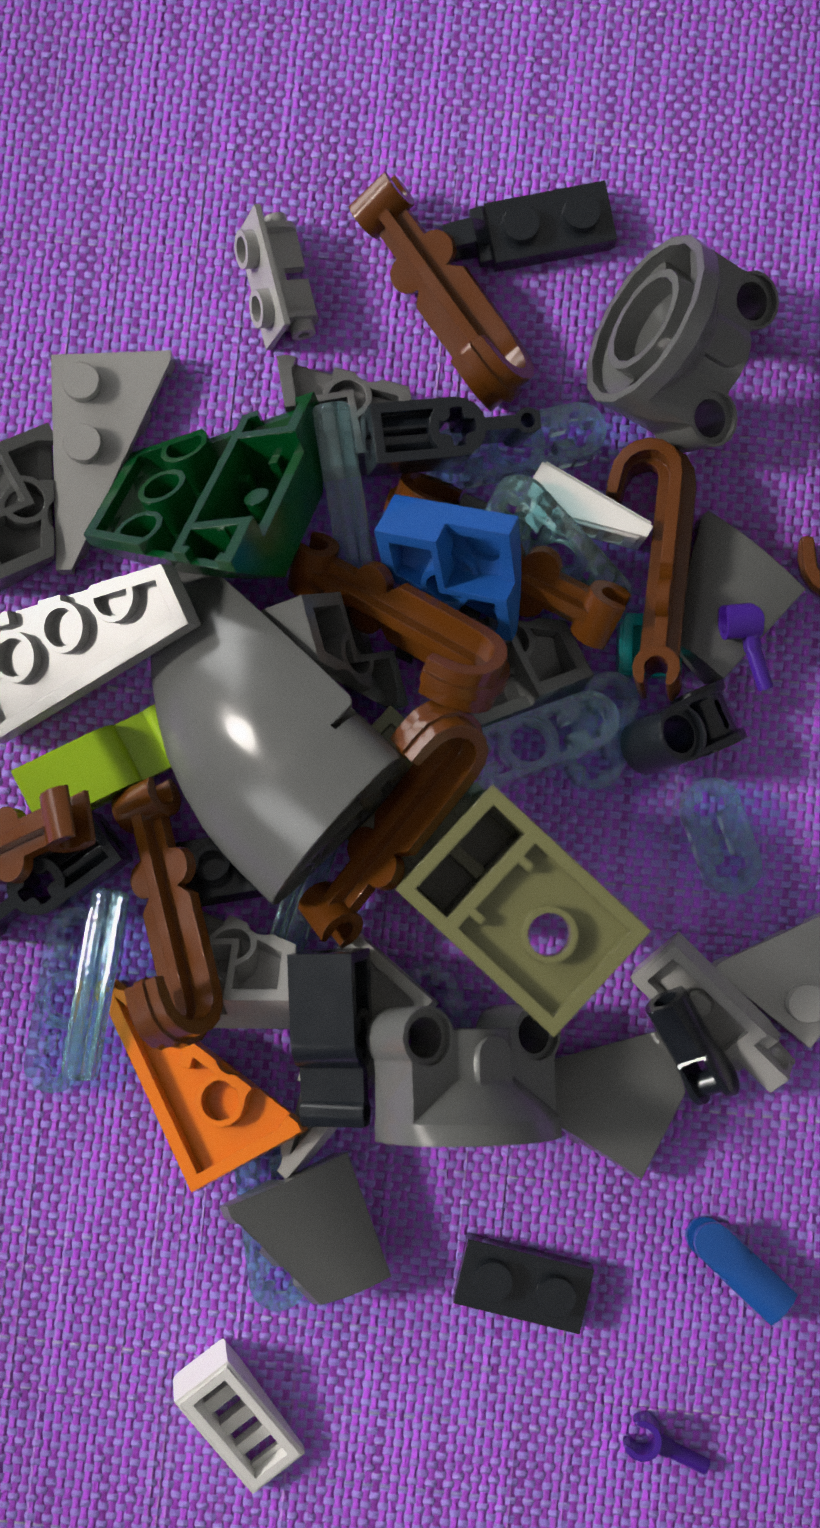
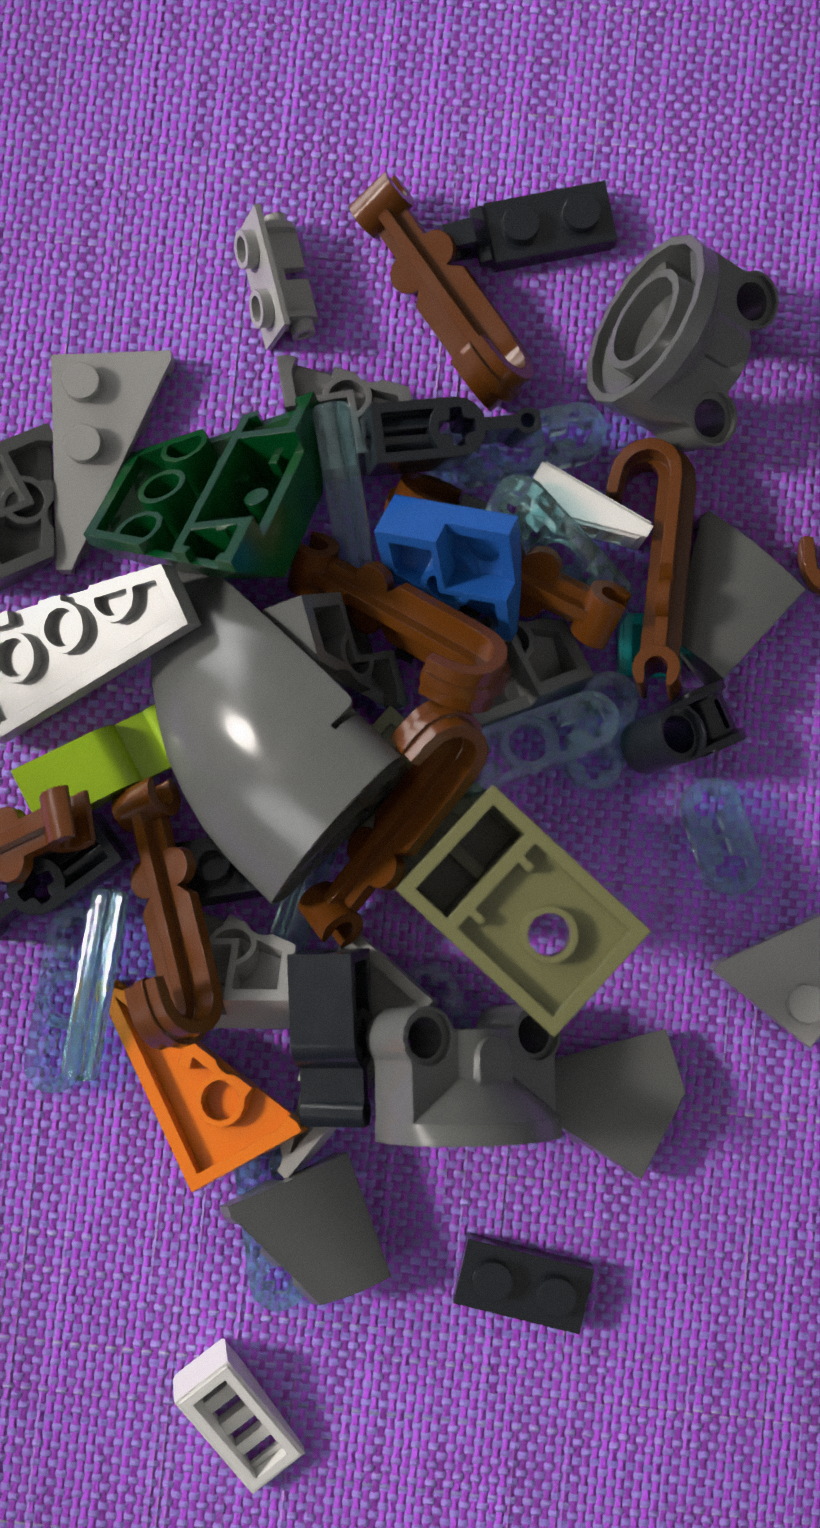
dark purple hand [623,1411,710,1475] -> none
light grey hinge [630,932,795,1093] -> none
black bar [645,986,740,1105] -> none
blue bar [685,1216,798,1326] -> none
dark purple hand [717,603,773,691] -> none

